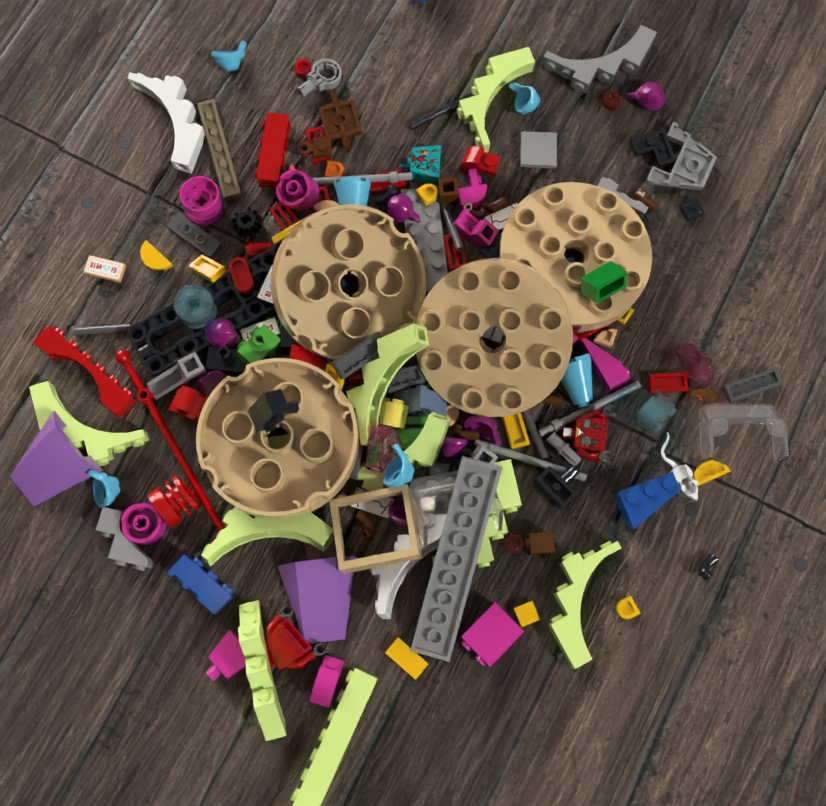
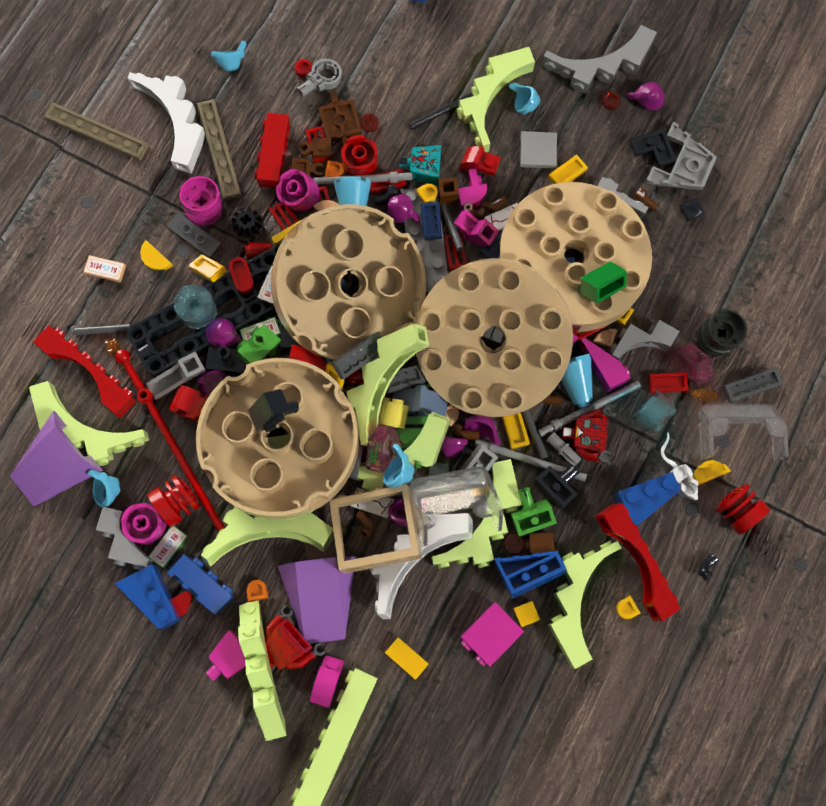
light grey plate [410,456,502,662] -> none
none -> dark tan tile [44,102,149,161]
none -> clear orange bush [106,337,120,356]
none -> blue wedge [115,565,182,629]
none -> white tile [148,526,189,569]
none -> red tile [171,590,192,617]
none -> orange tile [246,580,269,602]
none -> reddish brown plate [291,158,323,178]
none -> red brick [341,135,378,176]
none -> clear red tile [361,114,379,133]
none -> dark blue plate [420,202,442,240]
none -> blue wedge [494,551,567,599]
none -> bright green brick [510,487,557,536]
none -> yellow tile [548,154,588,184]
none -> red arch [594,503,681,622]
none -> light grey arch [609,320,680,360]
none -> pearl dark grey wheel [697,309,748,357]
none -> red wheel [715,483,771,535]

